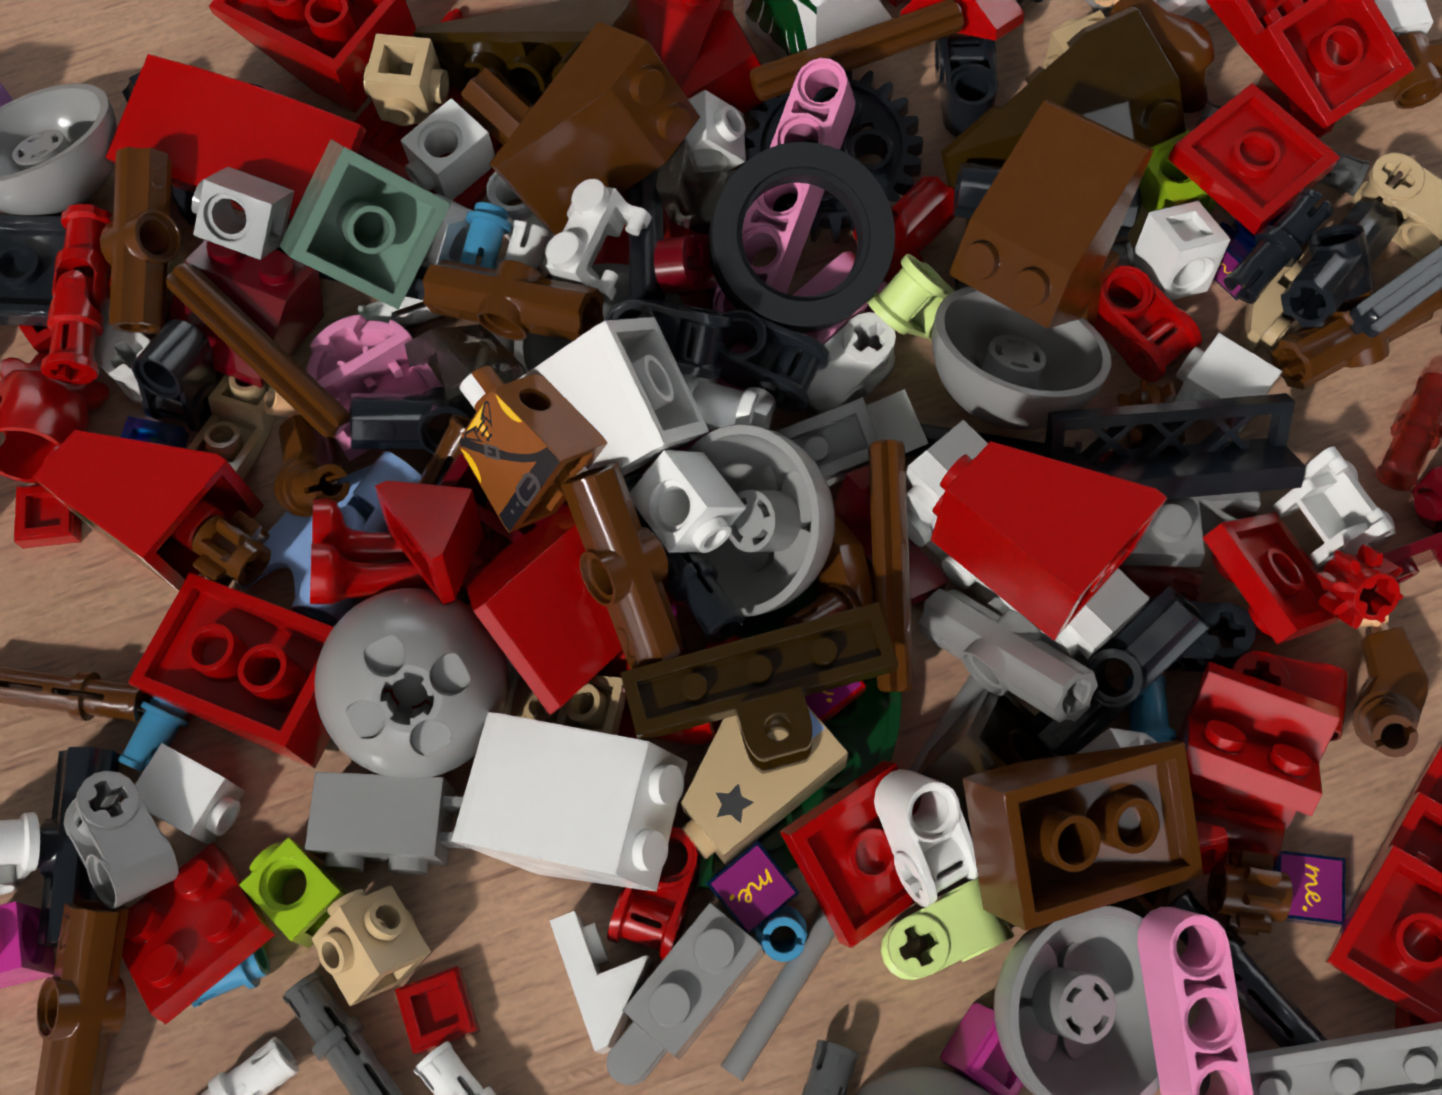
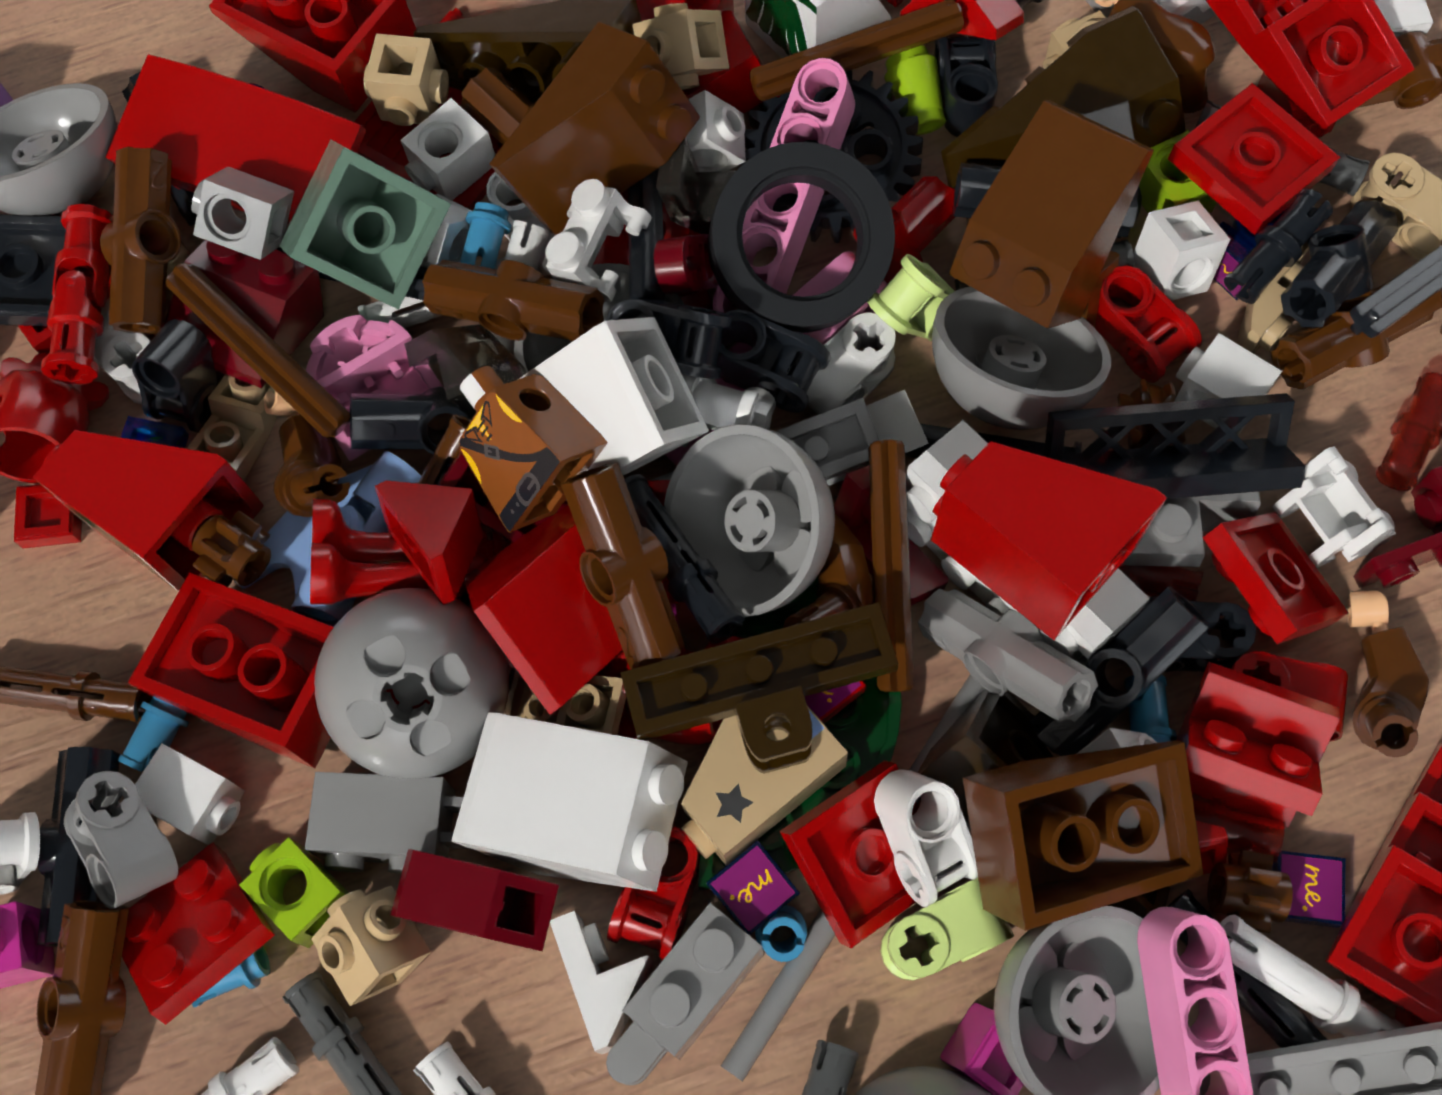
red tile [394,966,480,1055] -> none
white brick [629,450,746,553] -> none
red gear [1316,544,1404,629] -> none
none -> dark red slope [390,849,559,952]
none -> tan brick [633,3,729,90]
none -> lime cone [884,45,946,135]
none -> white pin [1220,914,1405,1037]

